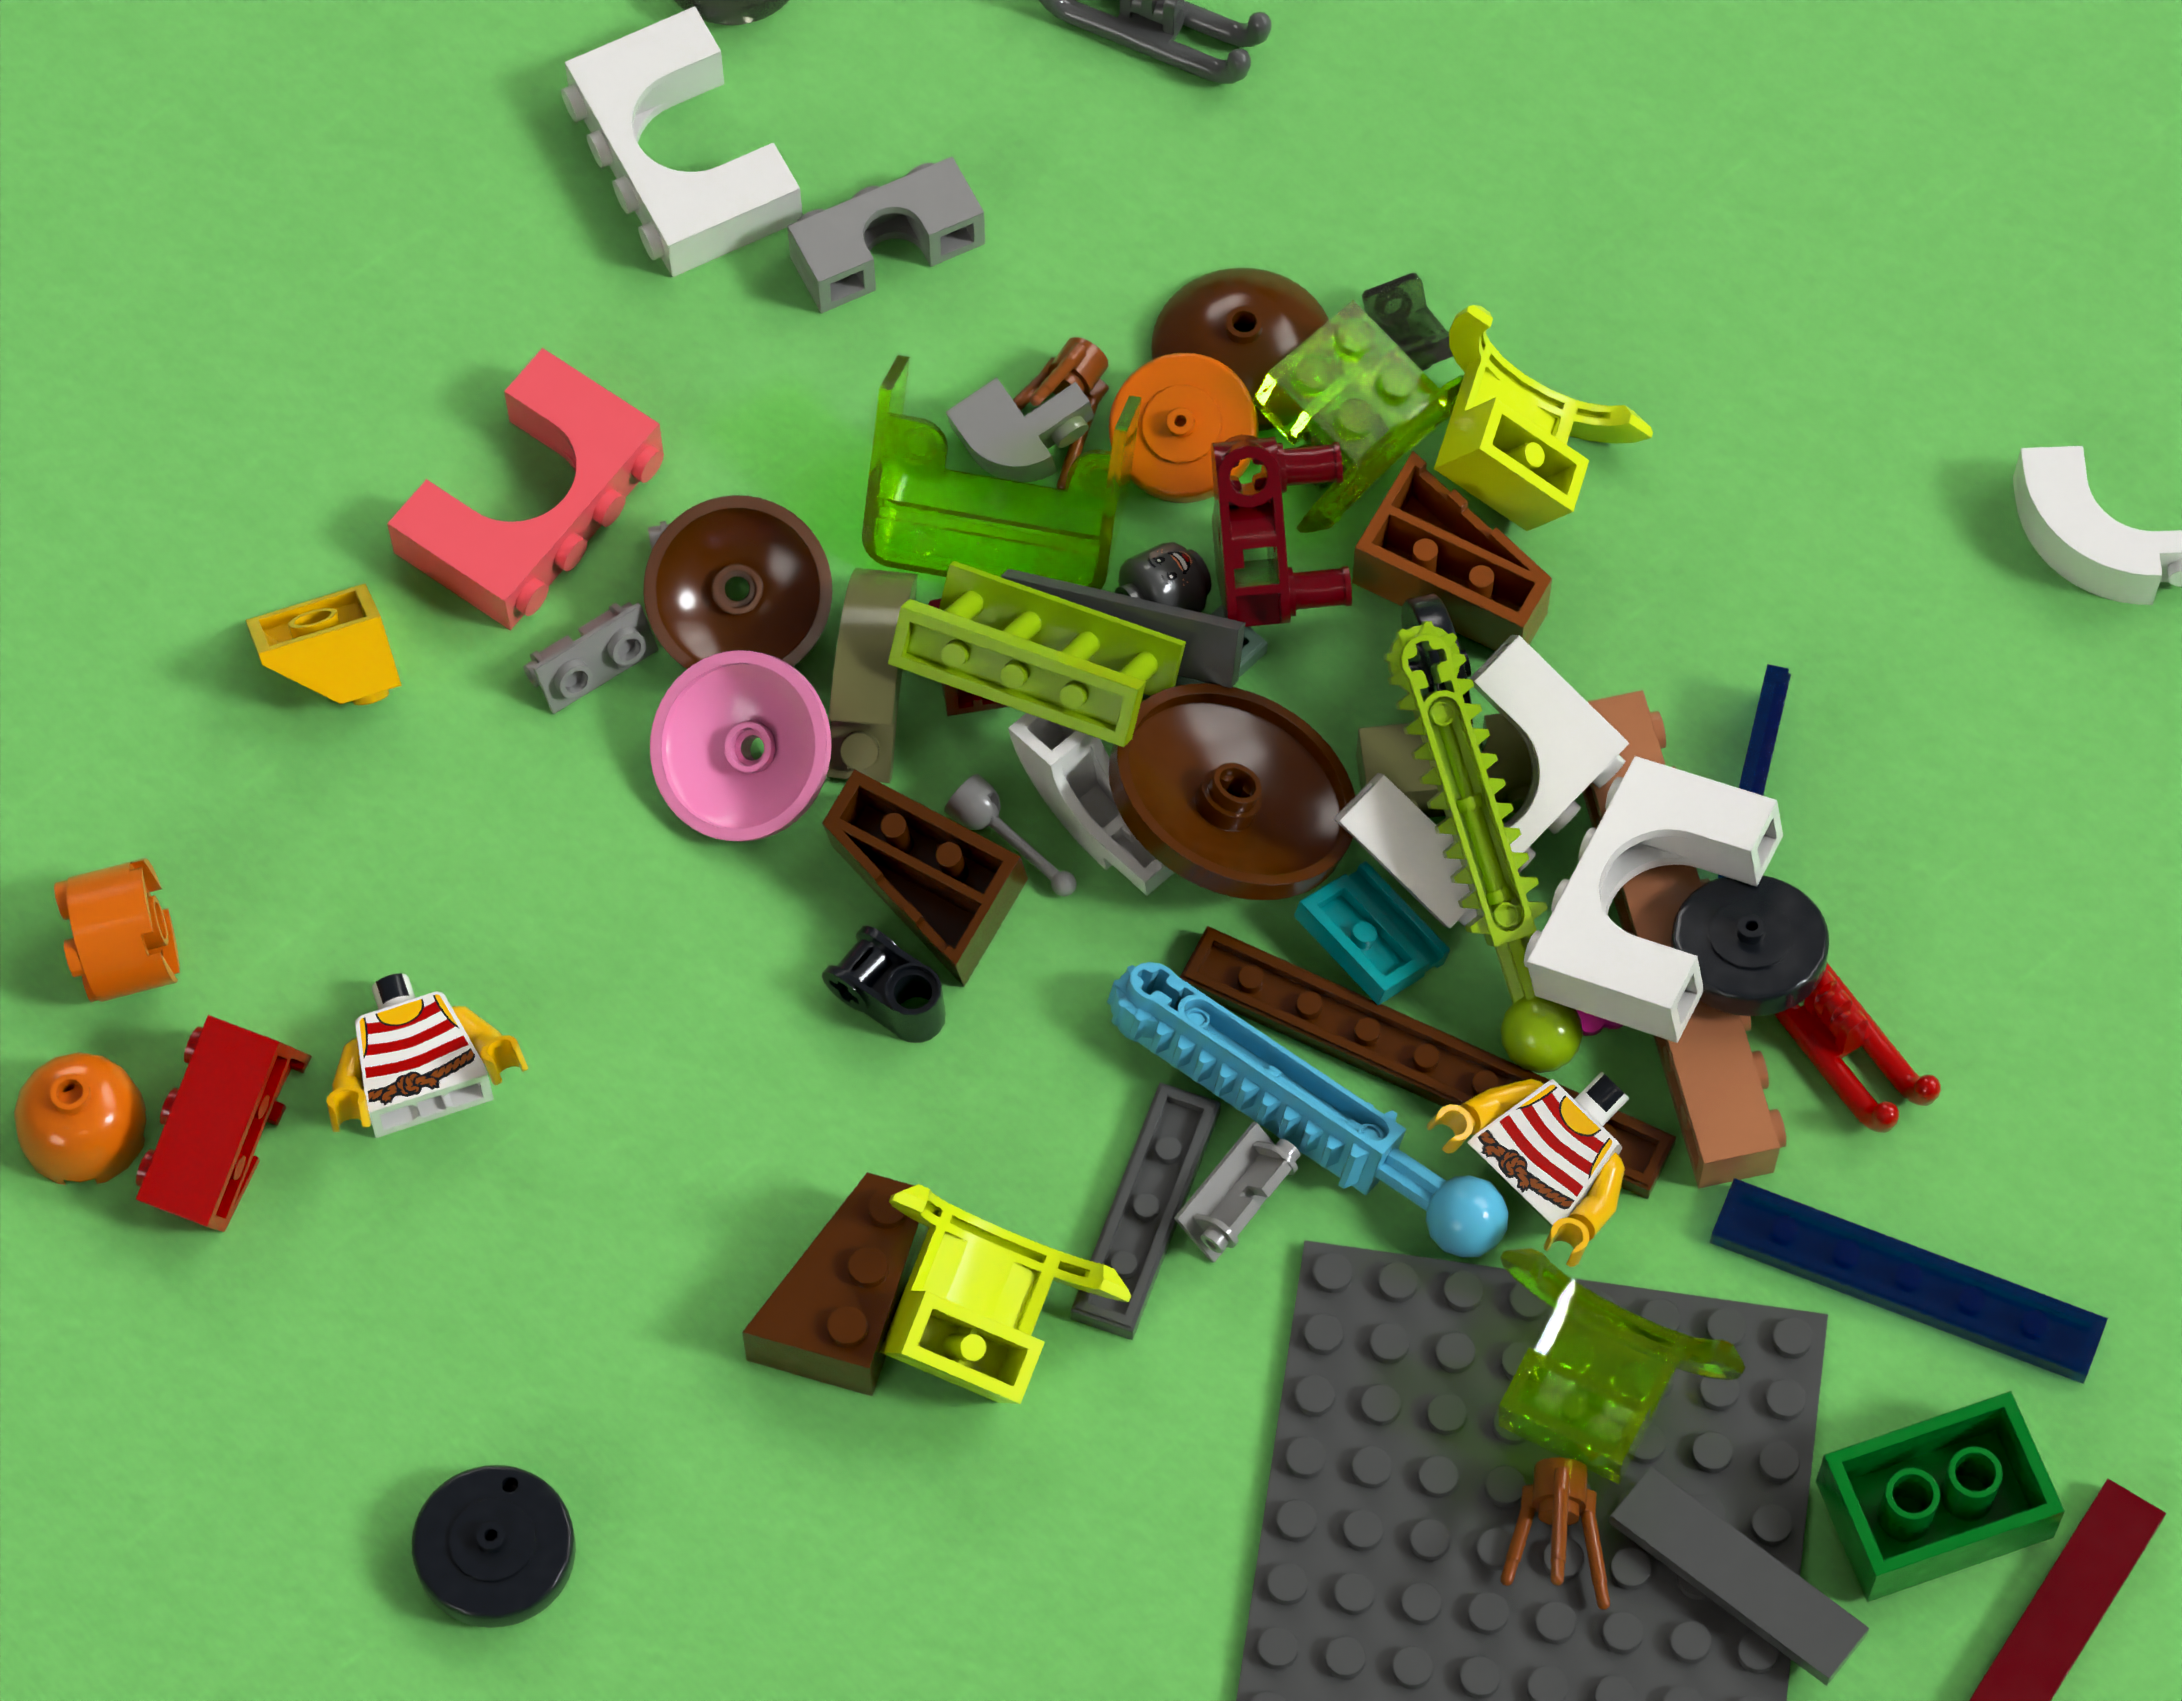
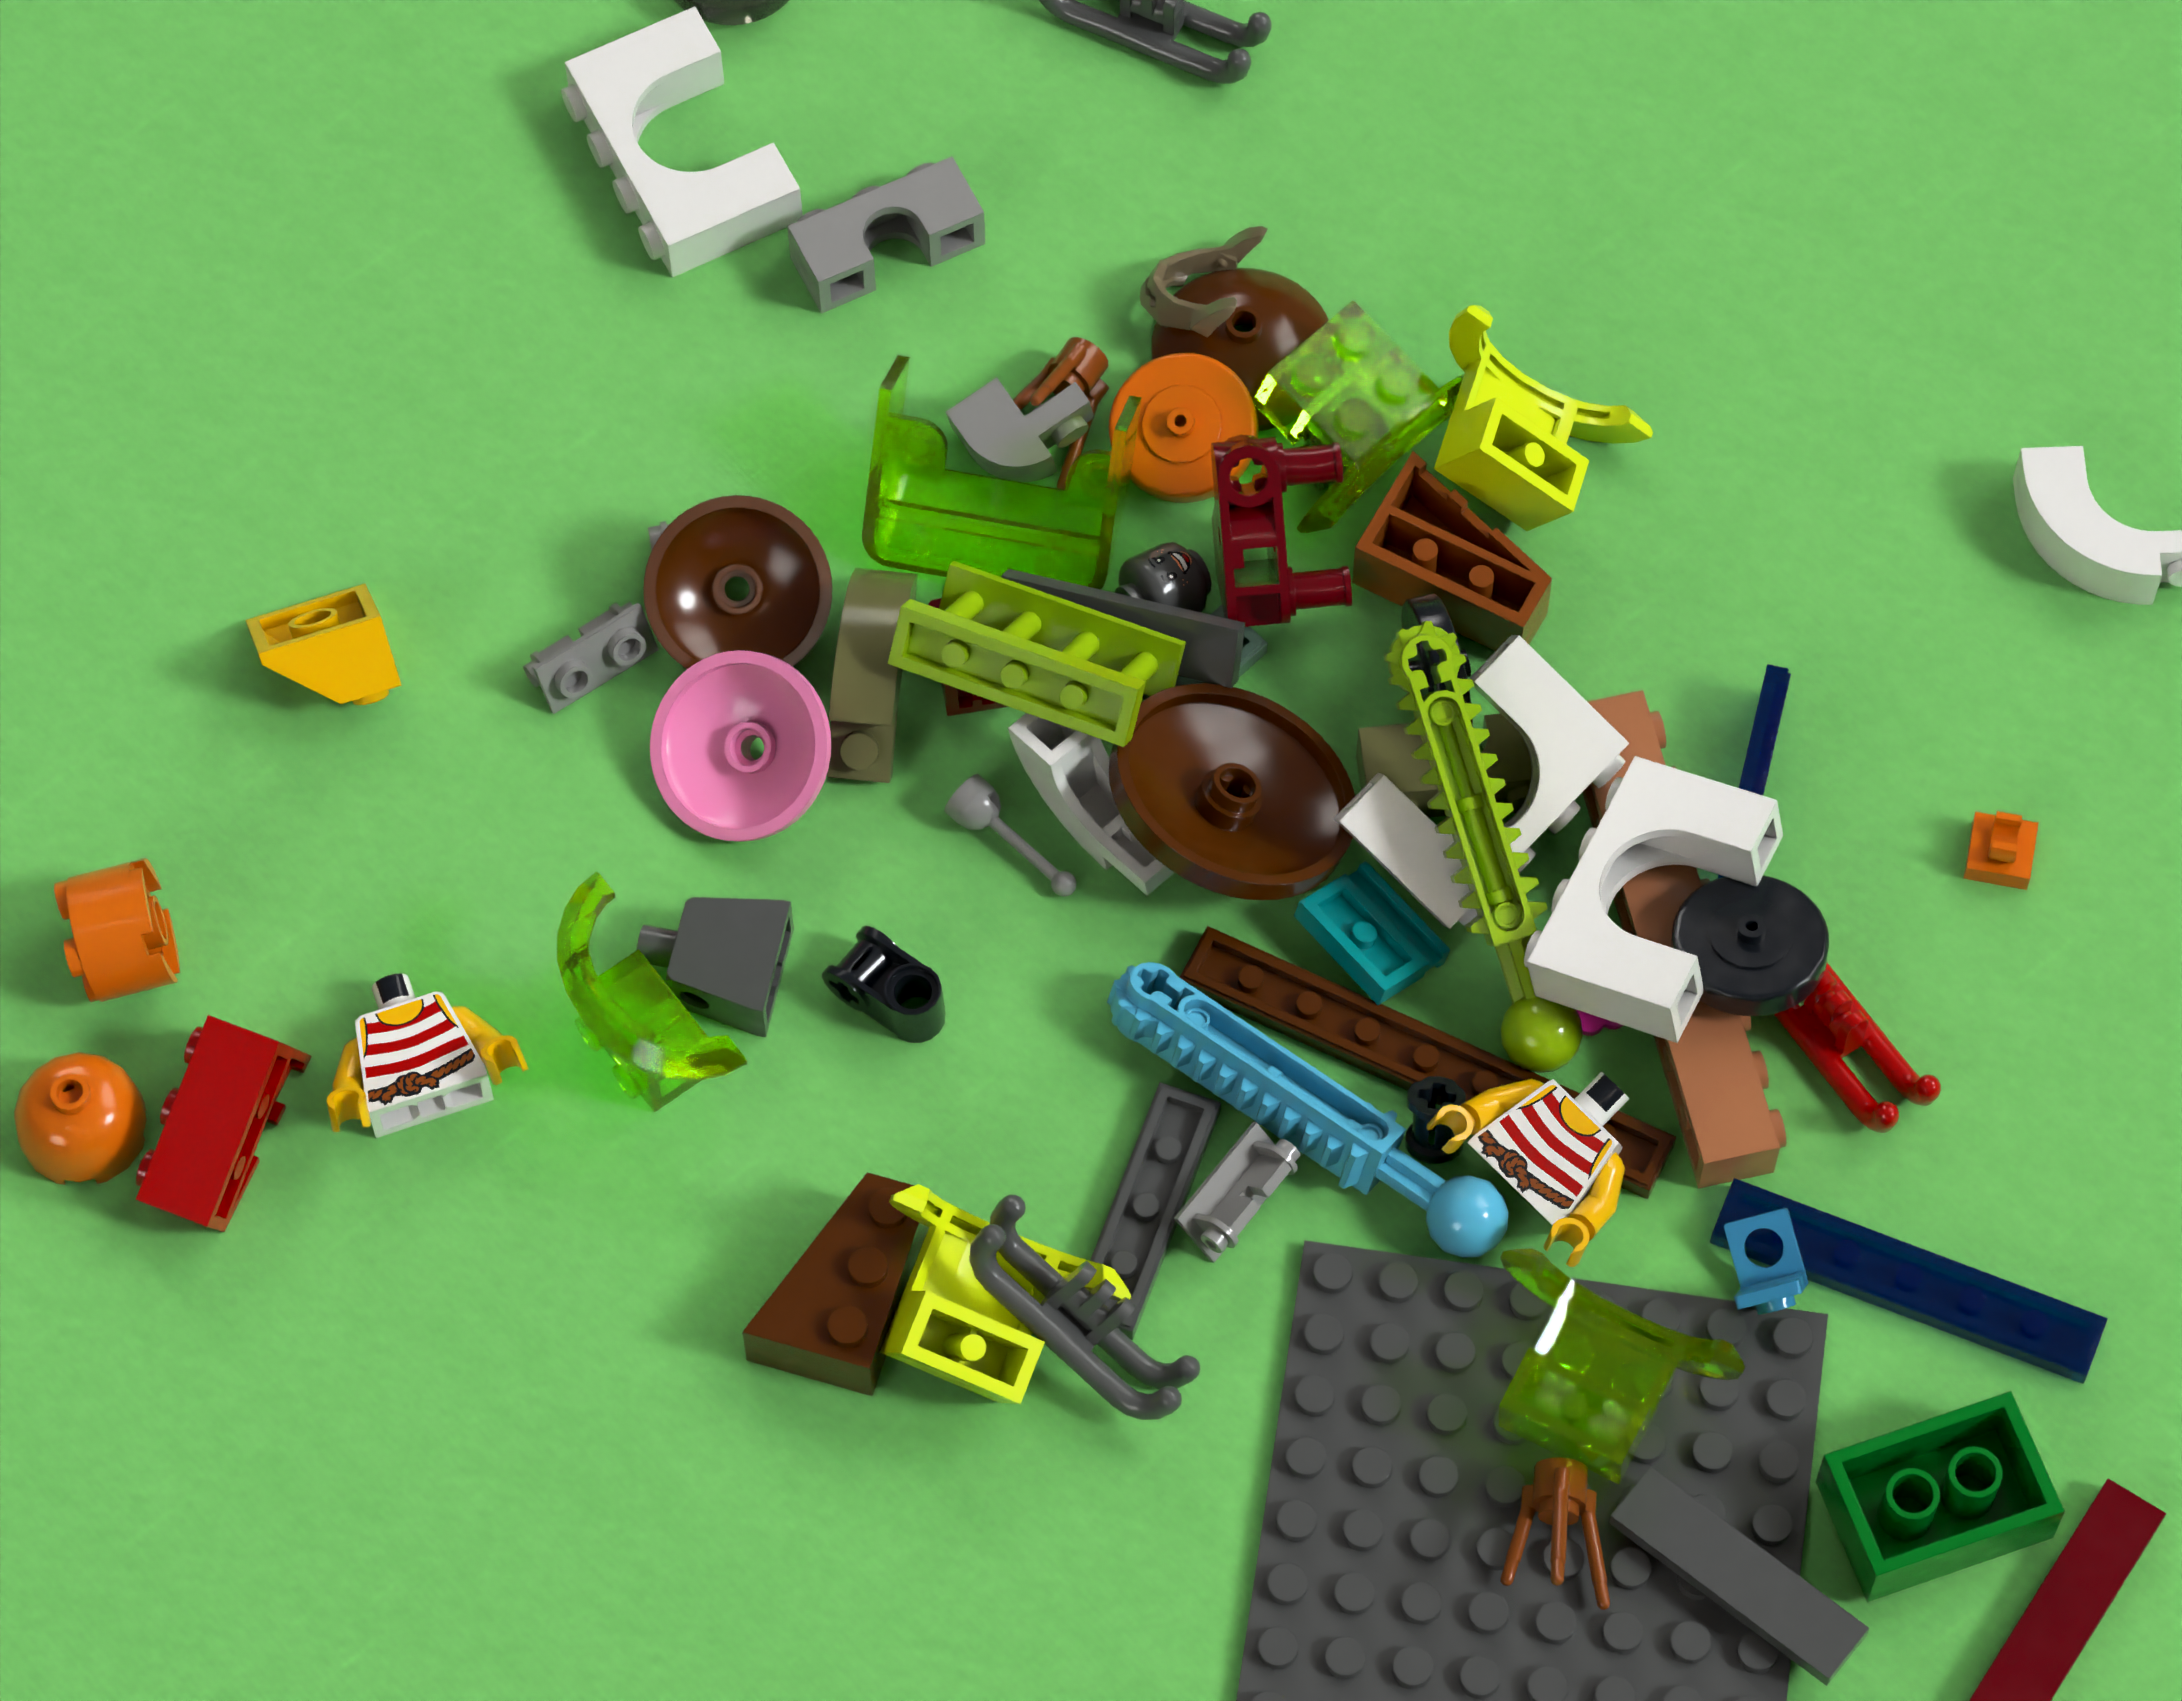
coral arch [387,348,664,631] -> none
black wheel [412,1465,576,1628] -> none
reddish brown wedge [822,769,1028,987] -> none
clear smoke bracket [1362,273,1453,377] -> none
none -> clear neon green piece [557,871,747,1113]
none -> dark grey torso [636,897,794,1037]
none -> dark grey piece [969,1194,1200,1420]
none -> dark tan helmet [1140,226,1268,338]
none -> black bush [1405,1076,1466,1164]
none -> dark azure bracket [1724,1208,1809,1315]
none -> orange tile [1963,811,2039,890]

